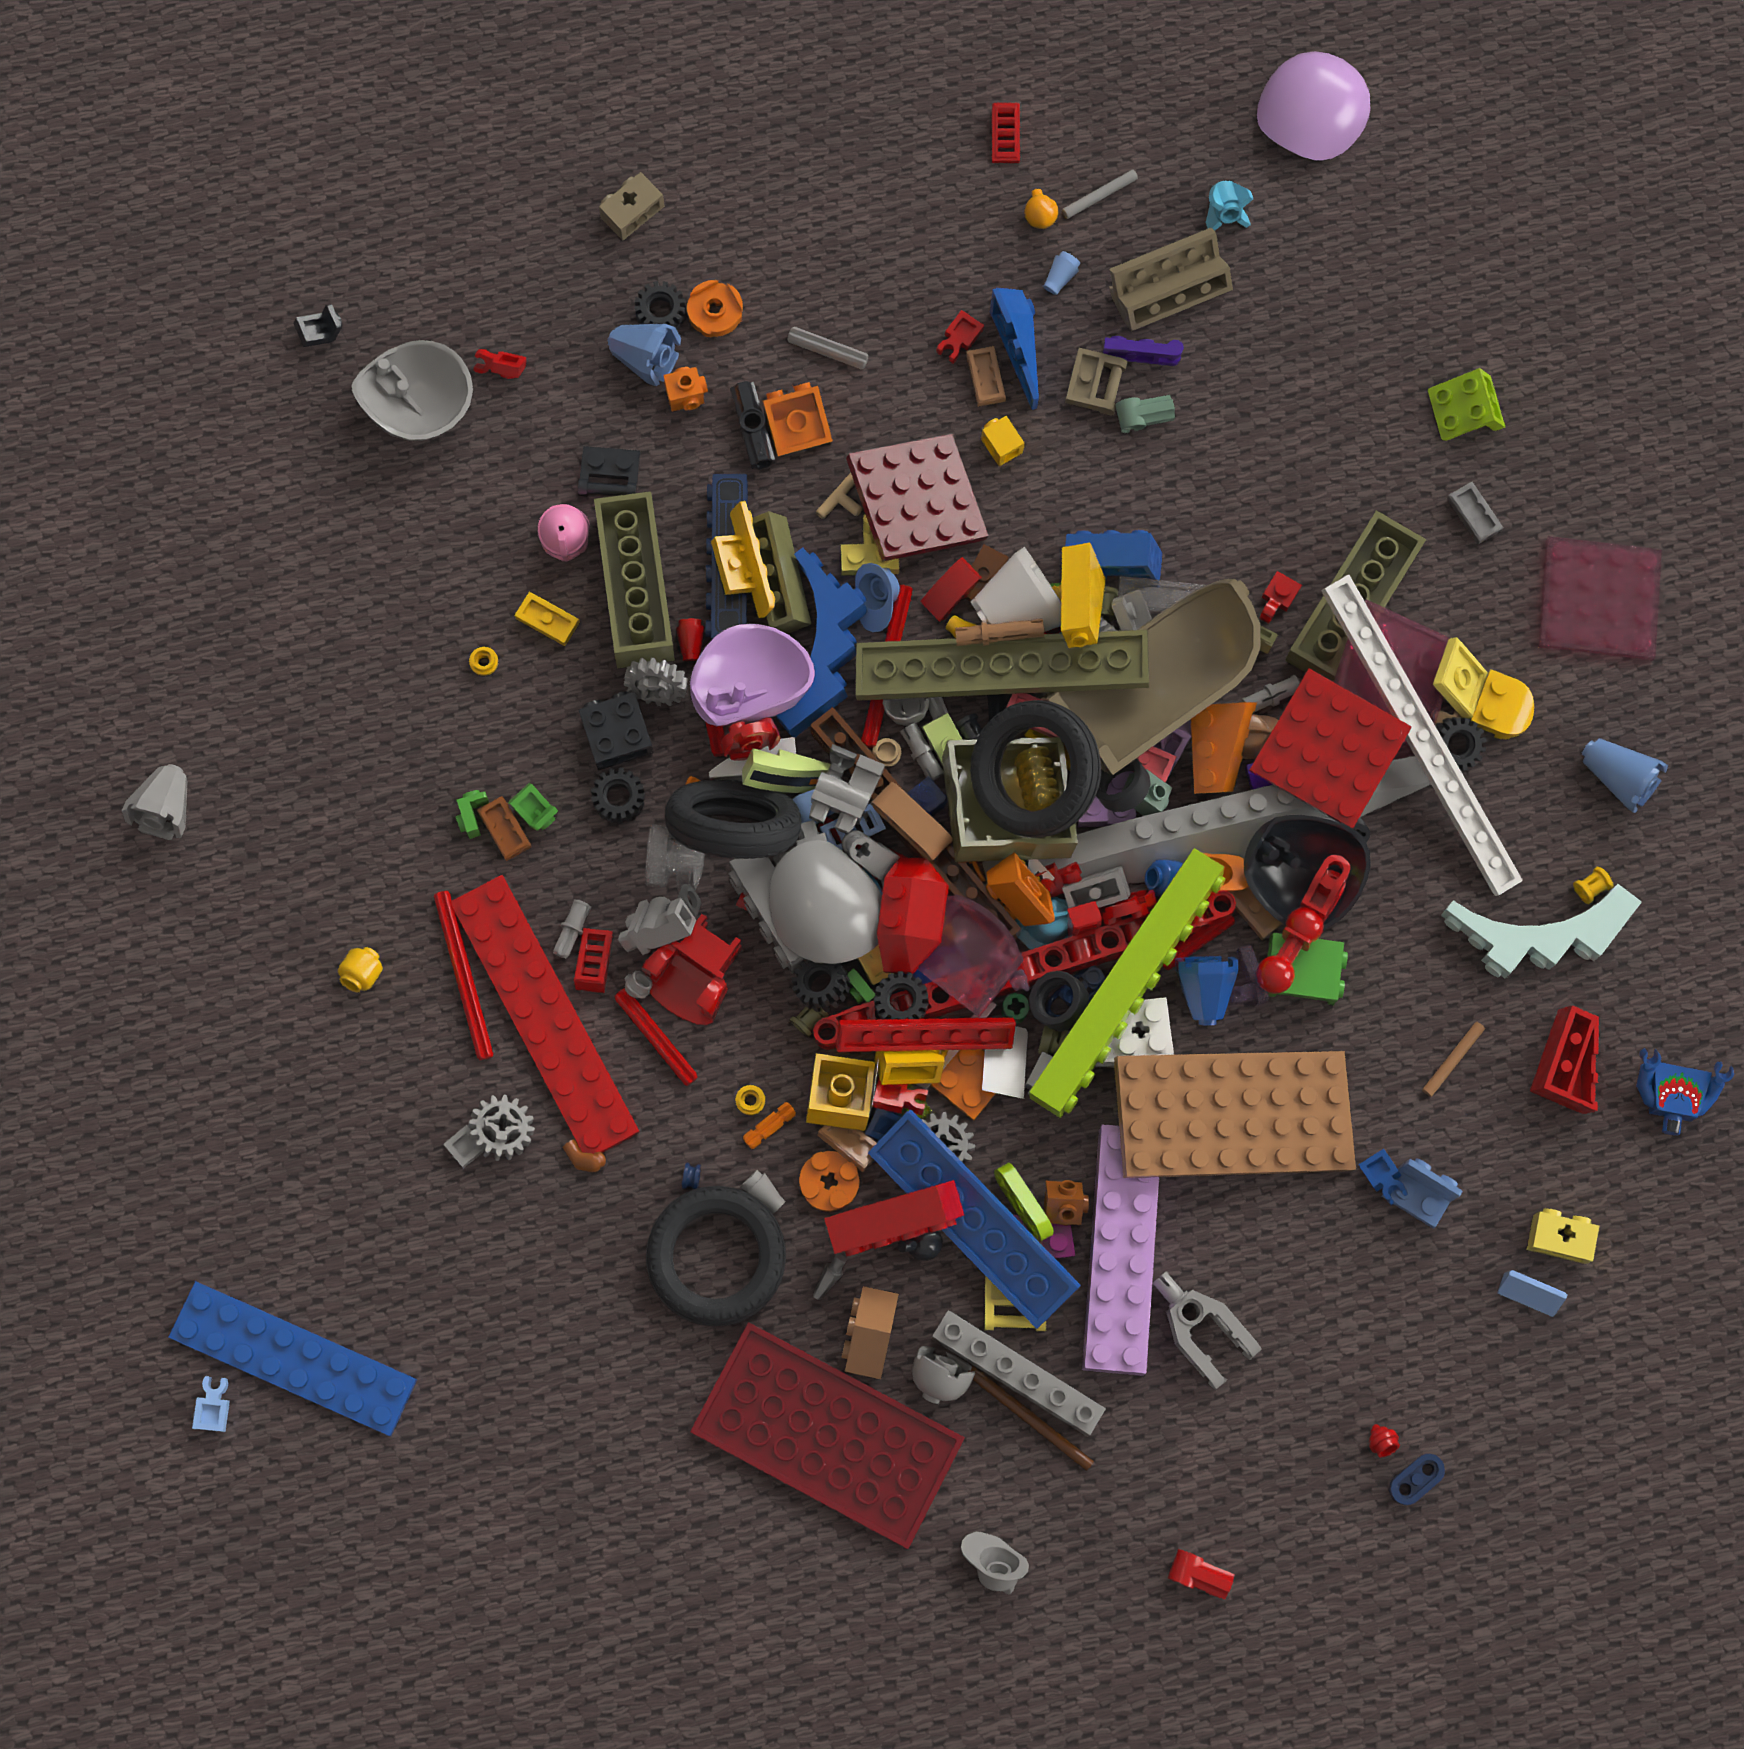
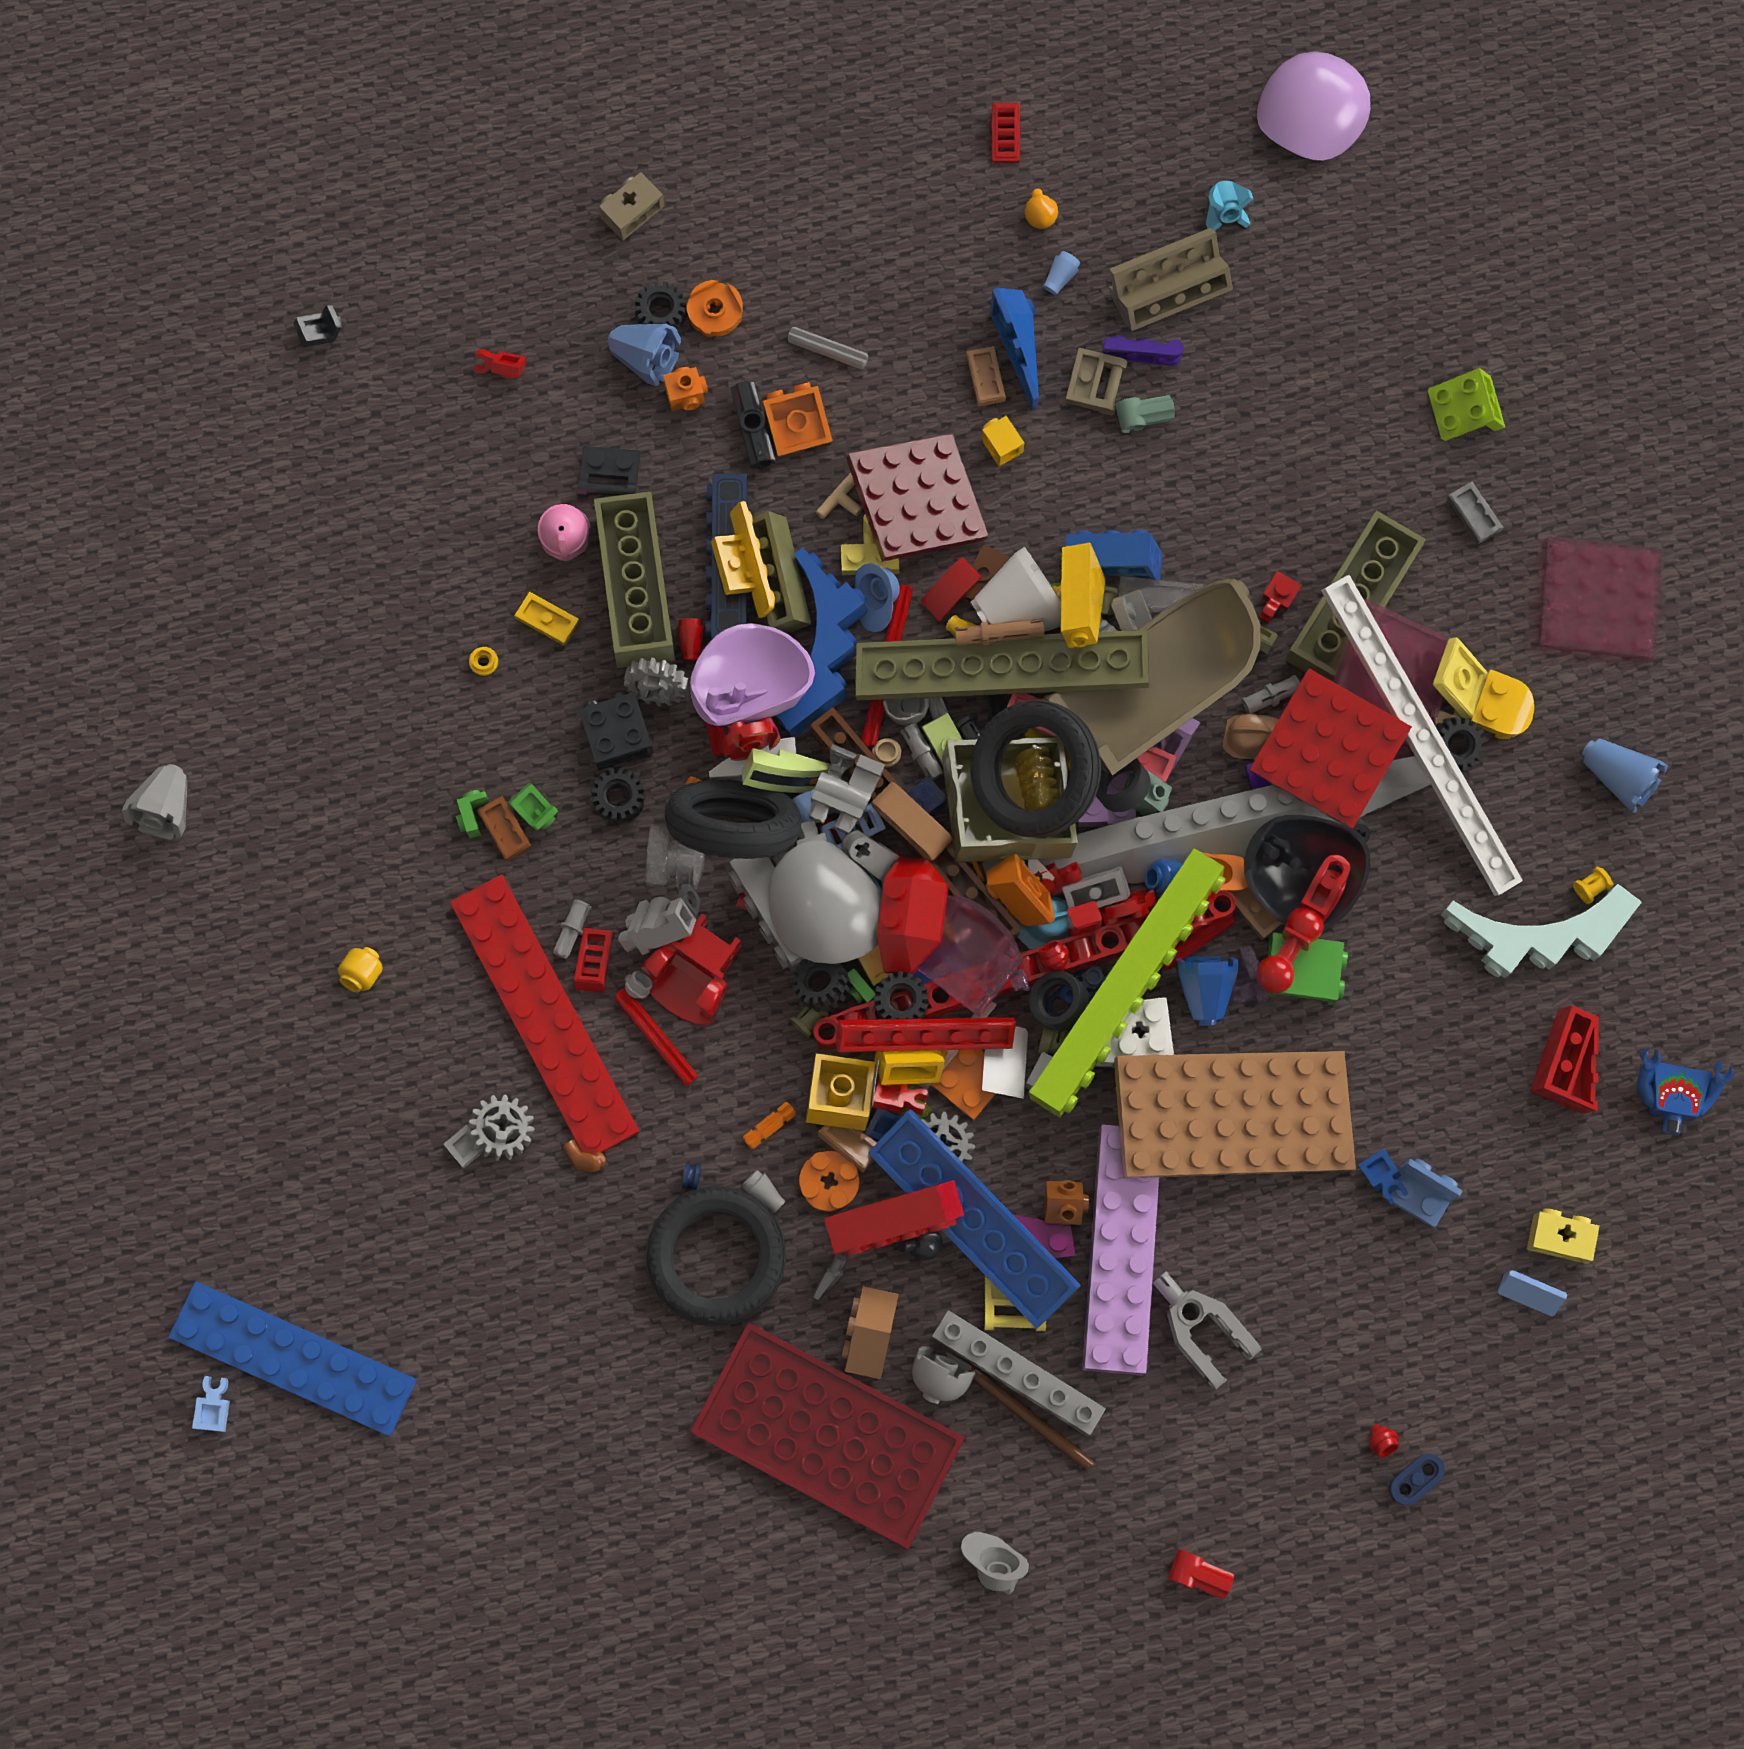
light grey piece [352,340,473,441] -> none
red axle [434,891,493,1060] -> none
yellow plate [735,1085,765,1115] -> none
red plate [936,310,984,364] -> none
lime beam [994,1163,1054,1242] -> none
dark green bush [1001,993,1029,1024] -> none
light grey bar [1062,169,1138,219] -> none
orange wedge [1191,702,1257,794] -> none
medium nougat bar [1422,1022,1485,1097] -> none
none -> red plate [1039,940,1069,972]

